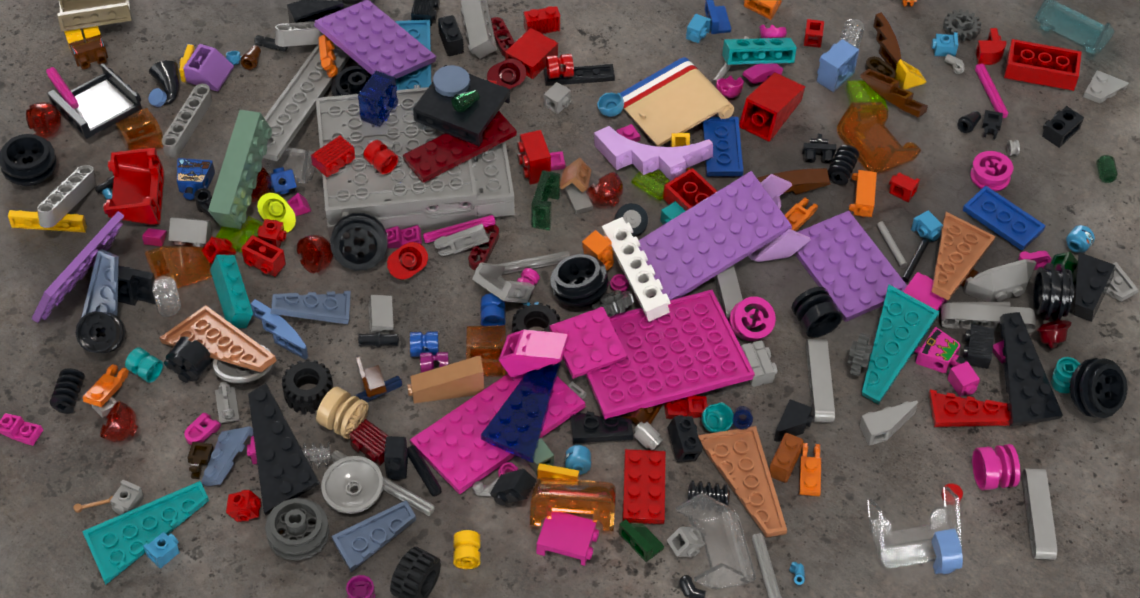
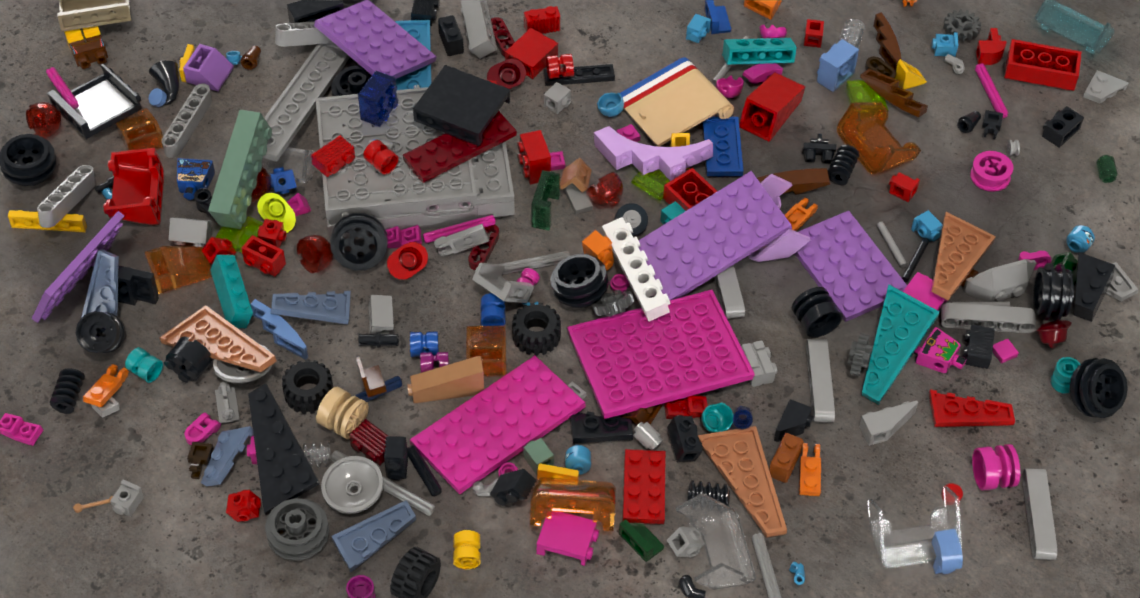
teal wing [82,481,209,585] -> none
clear red cylinder [100,401,138,442] -> none
dark pink slope [142,228,167,247] -> none
dark azure brick [143,532,180,569] -> none
clear piece [152,276,181,317] -> none
black axle [254,35,288,52] -> none
orange hinge [319,35,338,78] -> none
sand blue tile [433,65,470,97] -> none
clear green cone [451,90,480,112] -> none
clear blue wing [481,361,561,463] -> none
dark pink slope [499,330,569,377] -> none
dark pink plate [549,307,627,379] -> none
dark pink wheel [730,297,776,341] -> none
orange brick [849,170,877,217] -> none
dark pink brick [947,361,980,397] -> none
blue plate [963,186,1046,251] -> none
black wing [1000,312,1063,427] -> none

